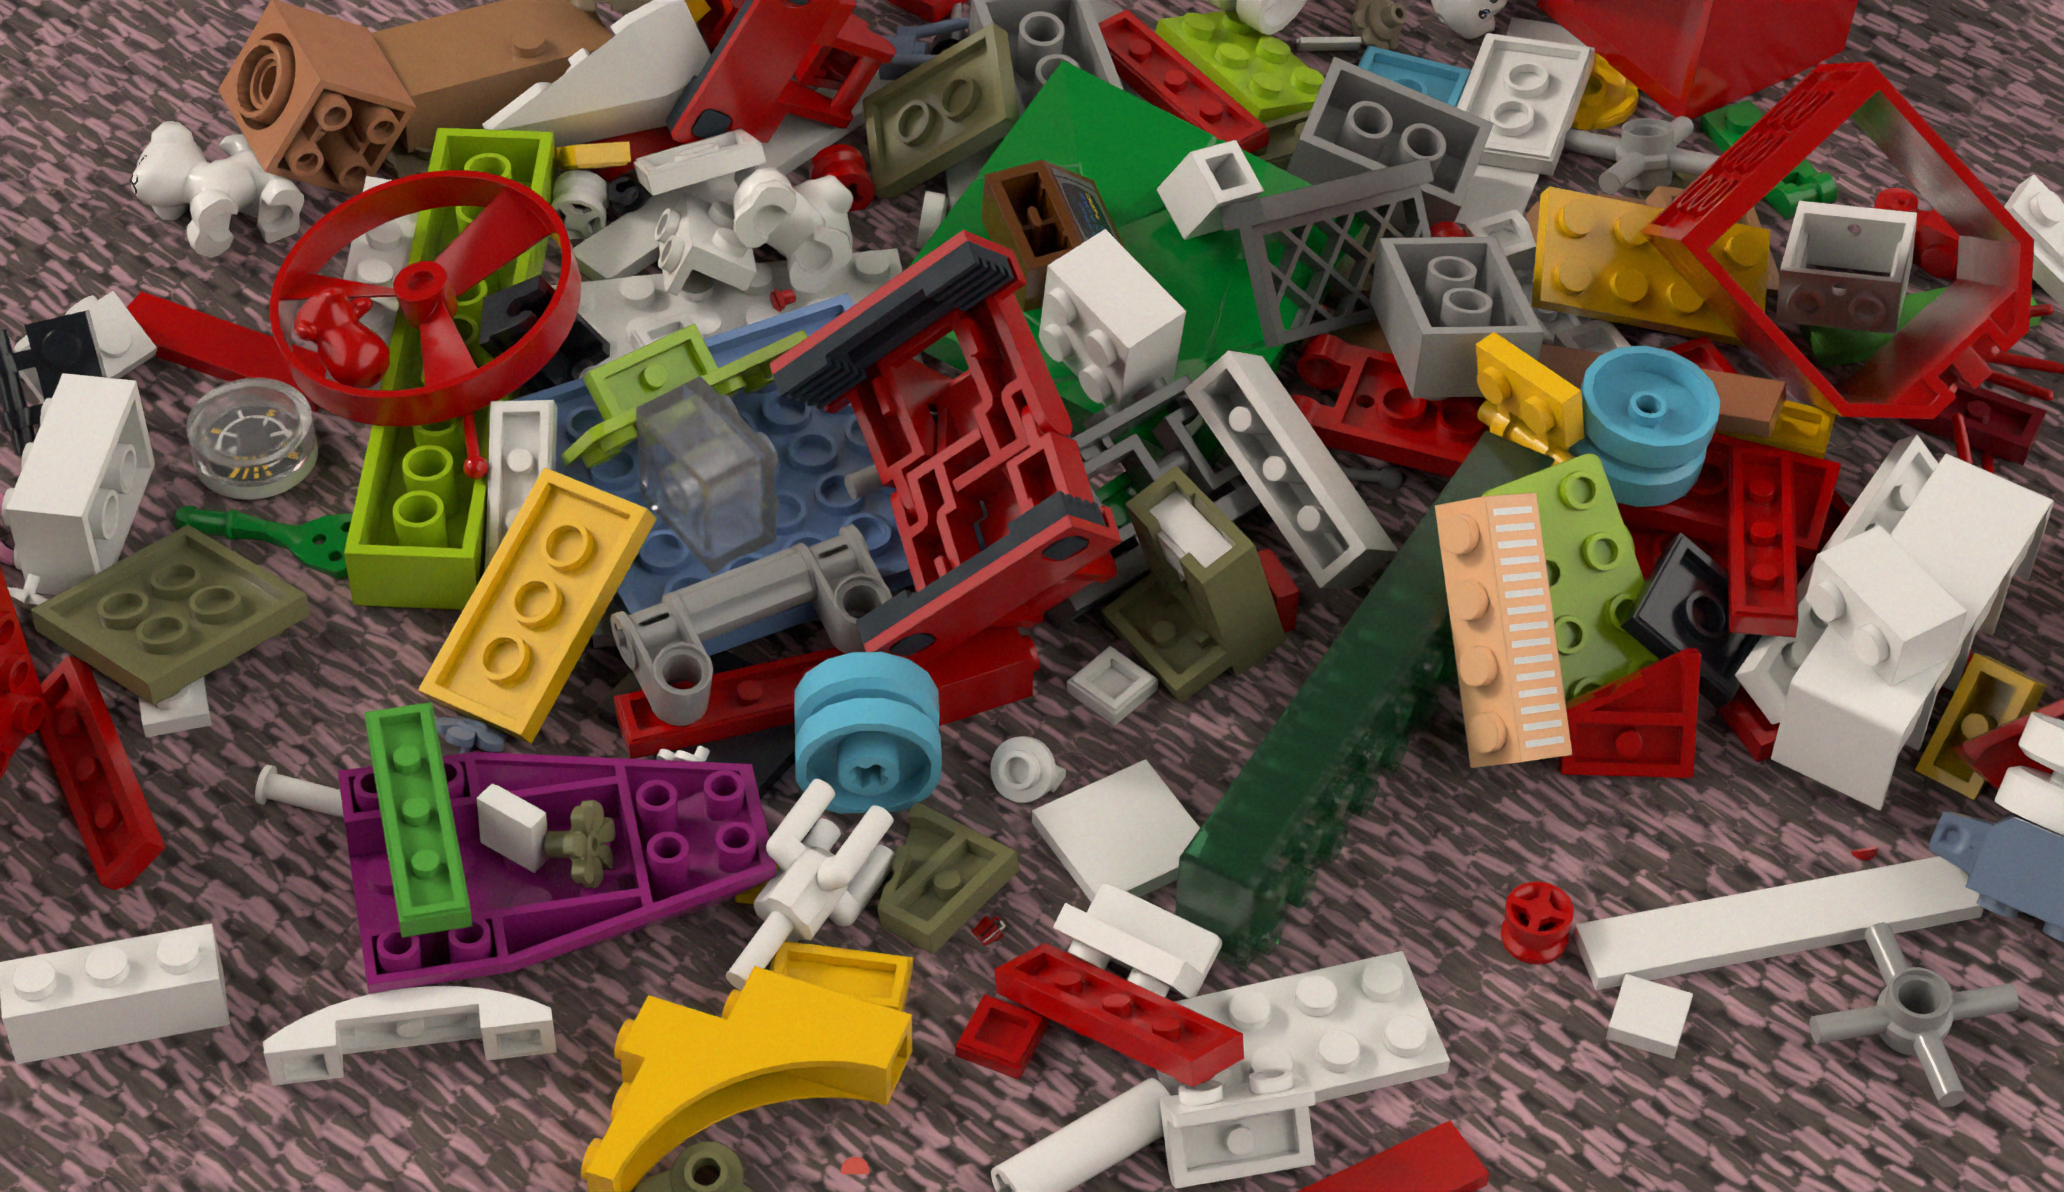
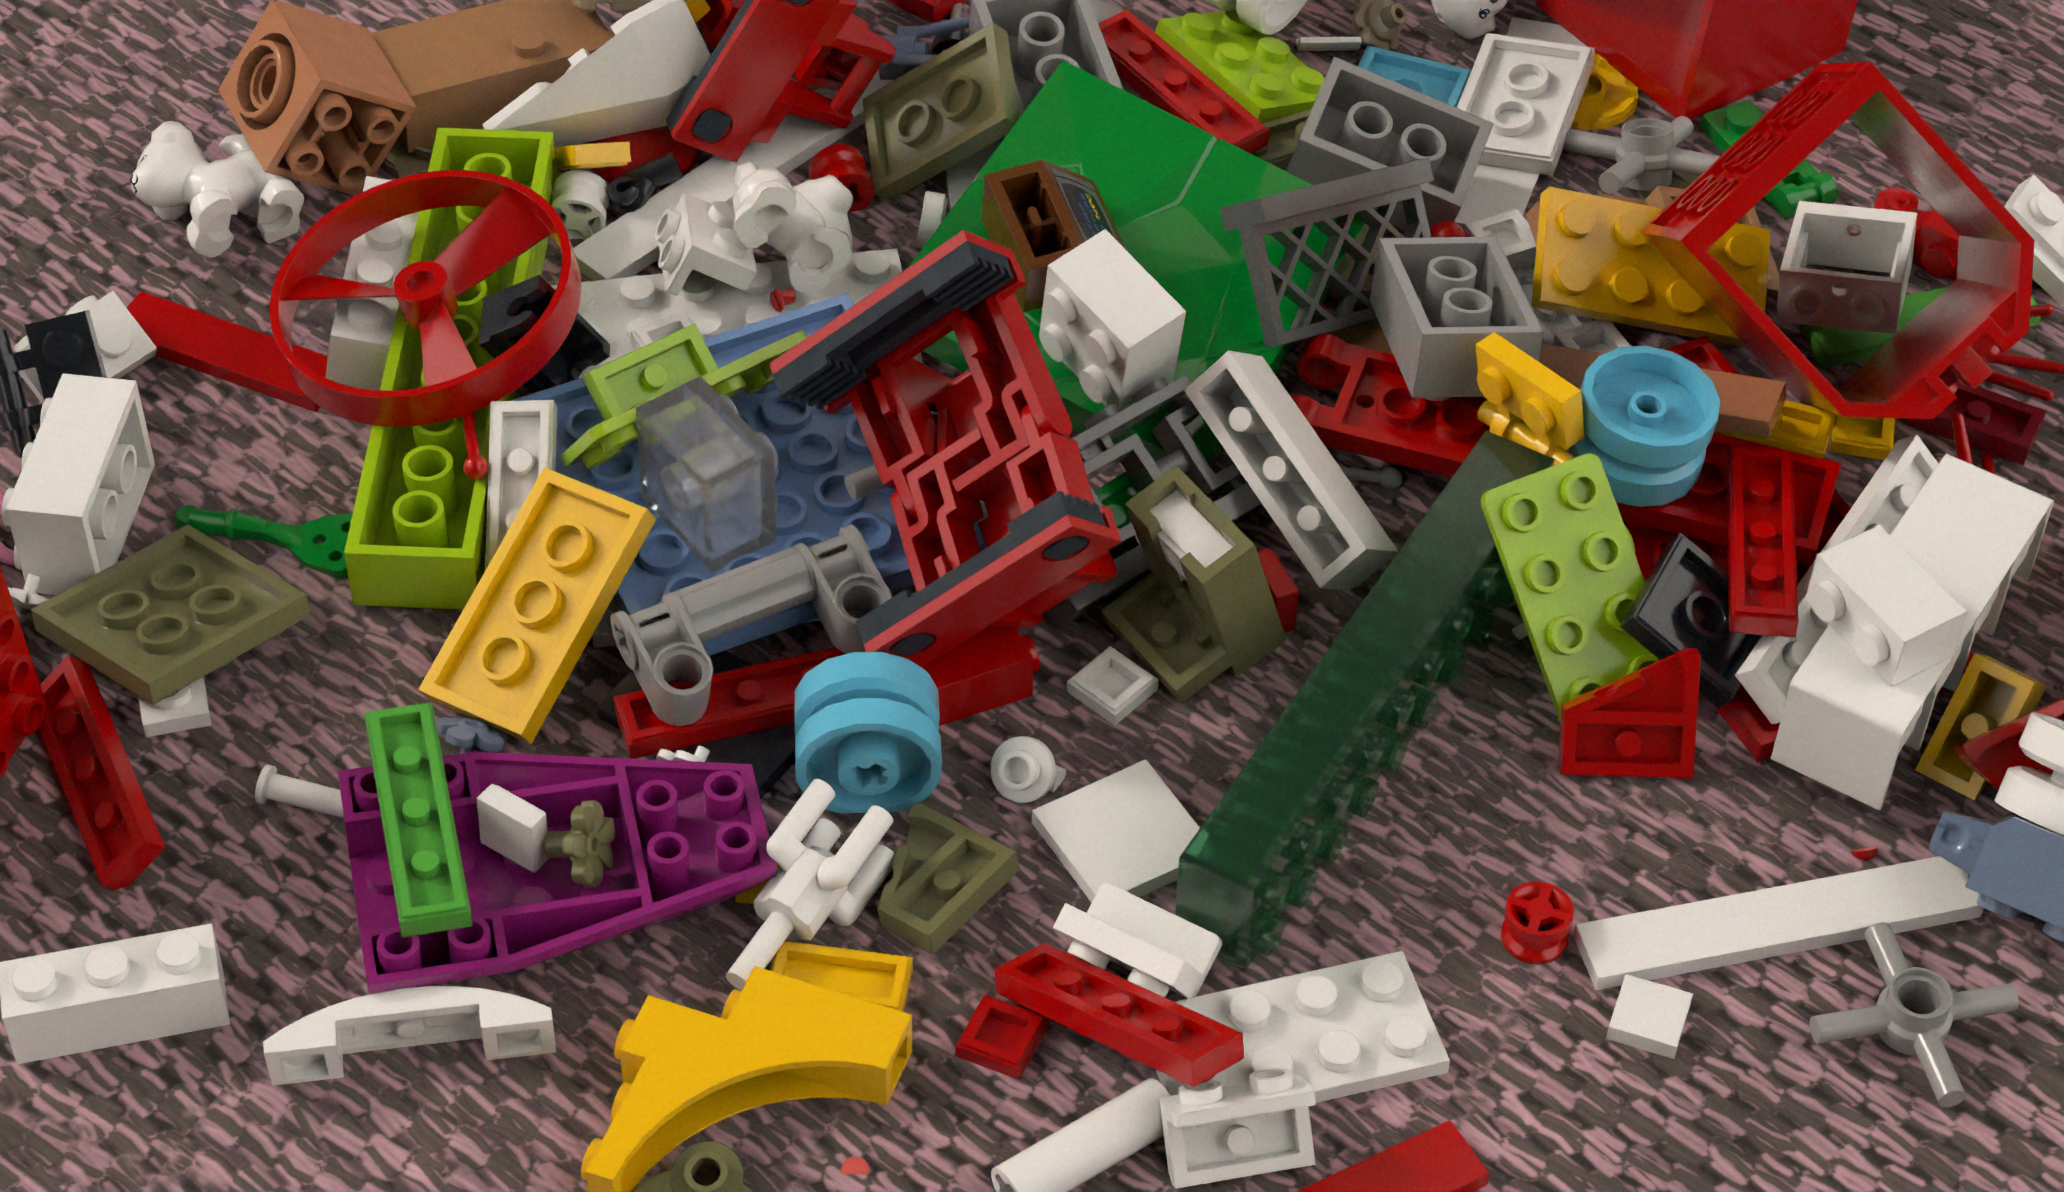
clear piece [186,378,318,500] -> none
red animal [294,287,390,389] -> none
white tile [633,128,767,196] -> none
red piece [971,915,1005,946] -> none
white brick [1157,140,1264,240] -> none
light nougat brick [1435,493,1572,768] -> none
none -> yellow tile [1829,414,1895,460]

